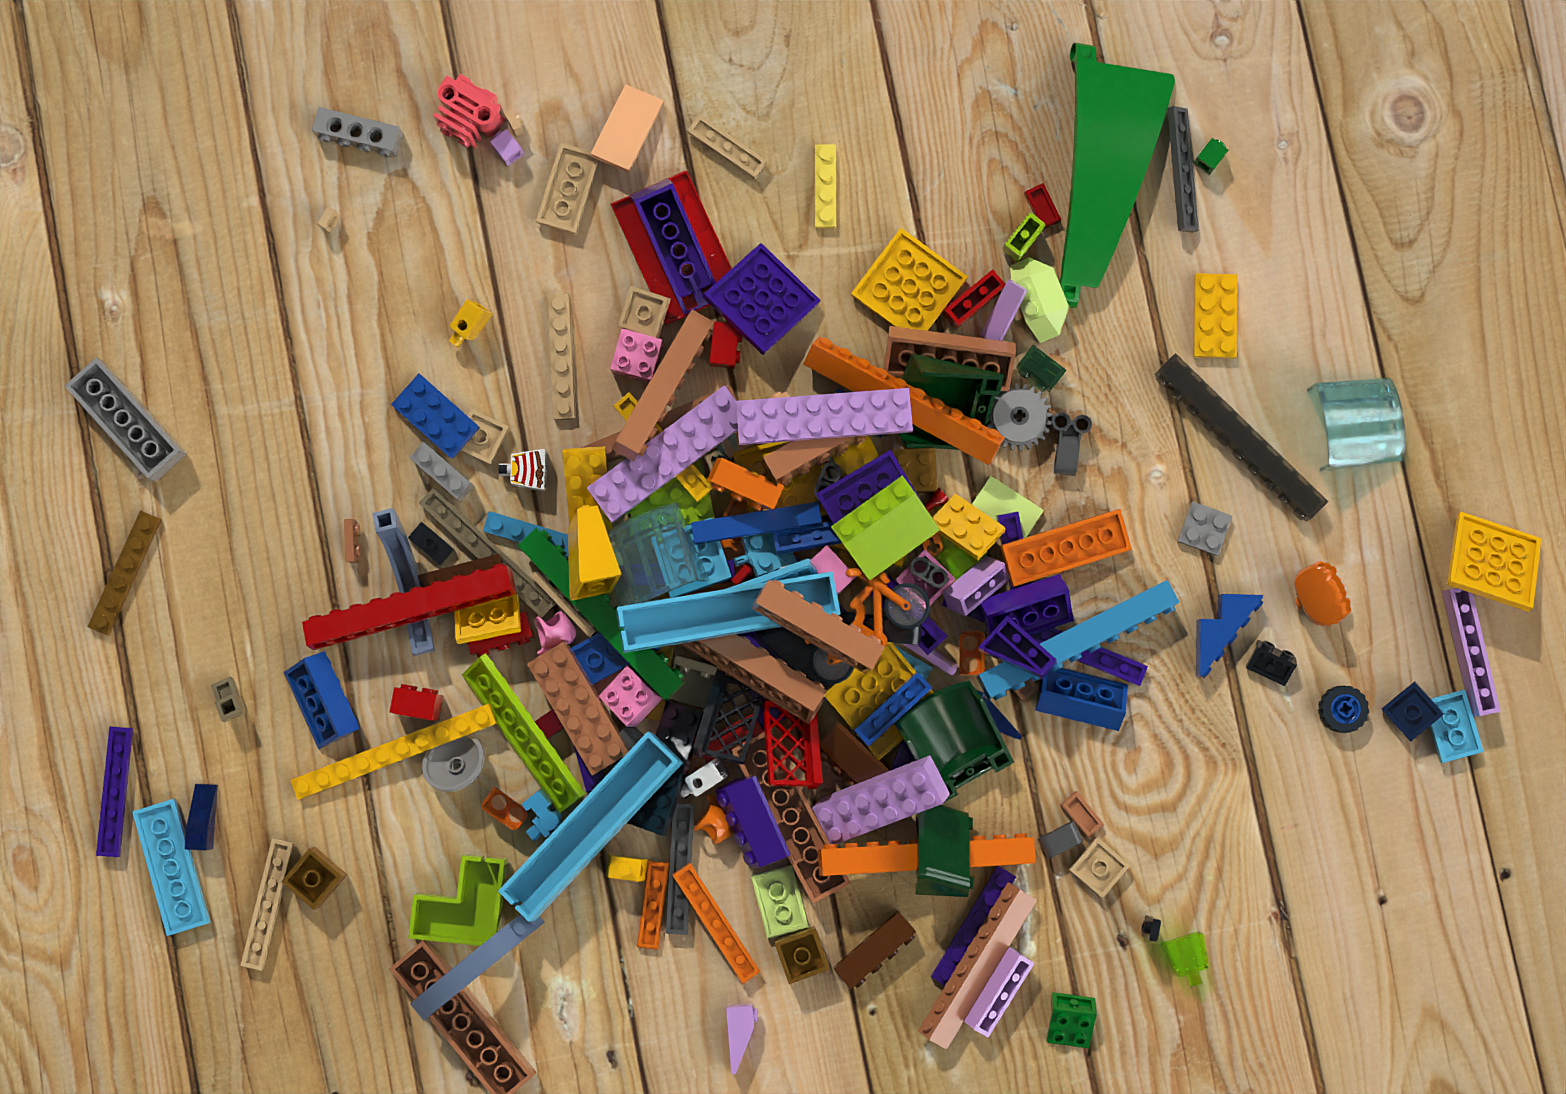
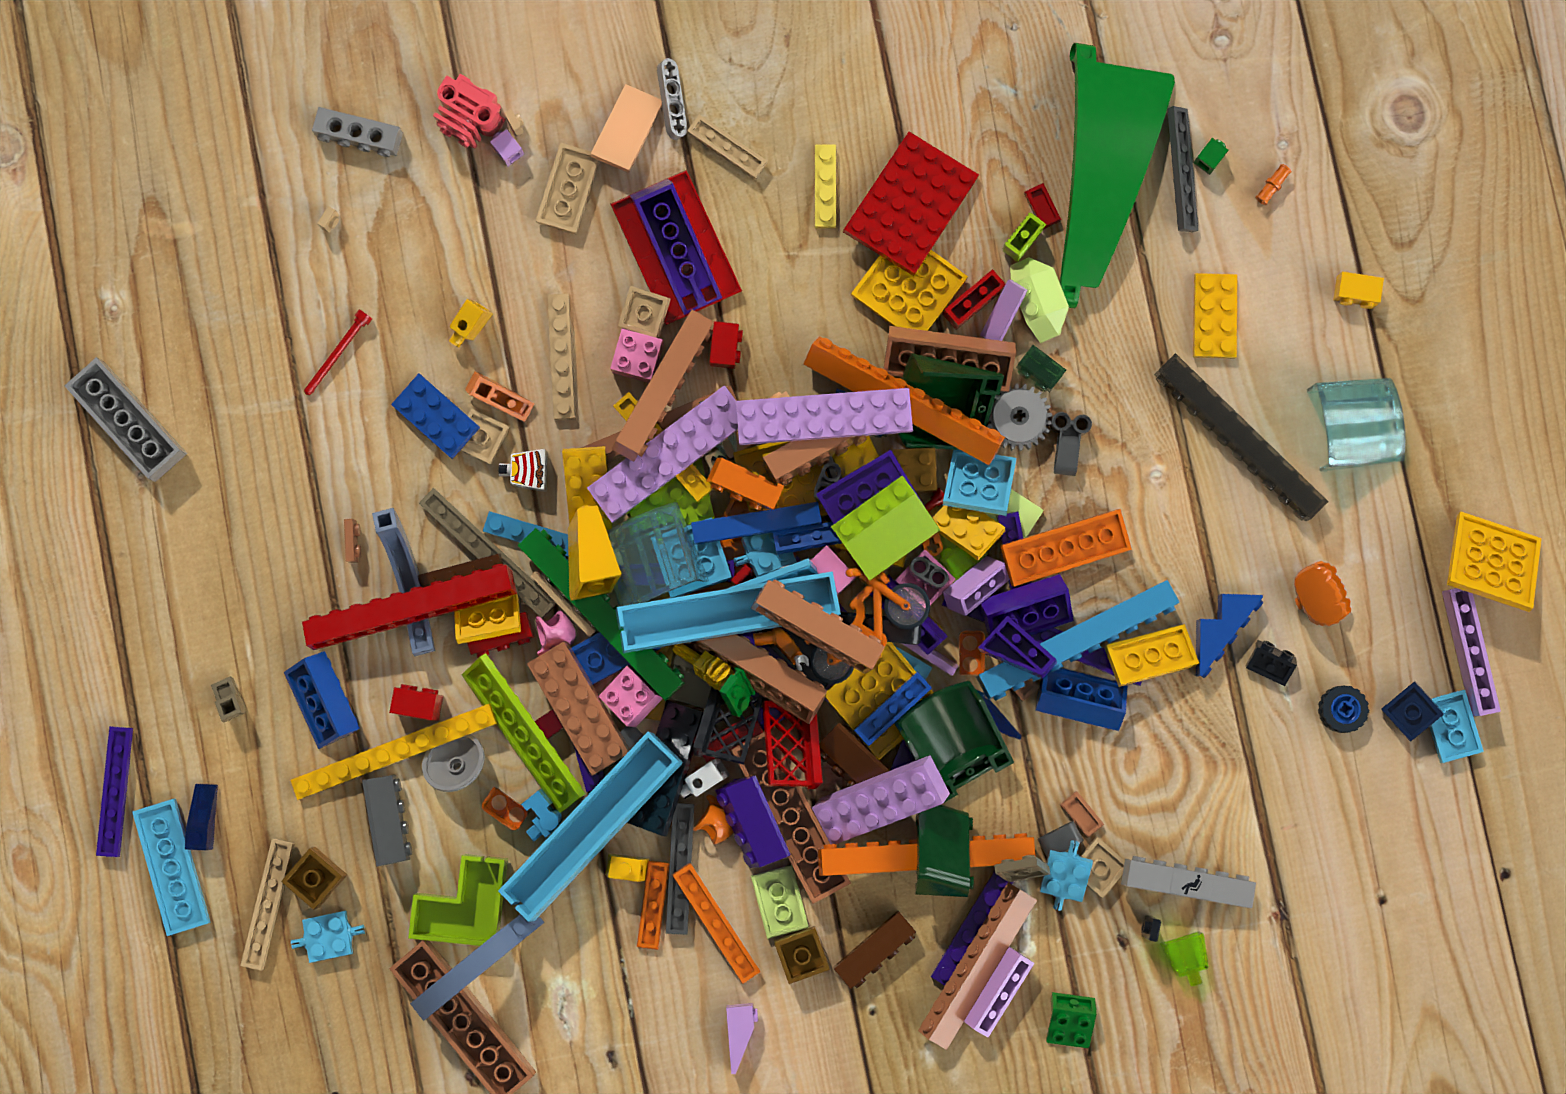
pearl gold plate [87,510,162,636] -> none
black plate [408,522,455,565] -> none
light grey brick [409,442,475,502] -> none
dark purple plate [703,243,821,355] -> none
light grey plate [1177,501,1232,556] -> none
none -> medium azure plate [291,911,365,963]
none -> red piece [304,309,373,395]
none -> dark grey slope [362,775,412,867]
none -> orange slope [465,371,535,422]
none -> light grey beam [657,58,687,140]
none -> yellow gear [672,643,735,691]
none -> green plate [719,667,755,717]
none -> orange arm [753,627,809,671]
none -> red plate [843,132,979,276]
none -> medium azure plate [943,449,1017,516]
none -> dark tan plate [994,855,1050,882]
none -> medium azure plate [1040,840,1093,911]
none -> yellow plate [1104,624,1199,687]
none -> light grey brick [1121,856,1256,908]
none -> orange pin [1255,164,1292,205]
none -> yellow brick [1333,271,1384,309]

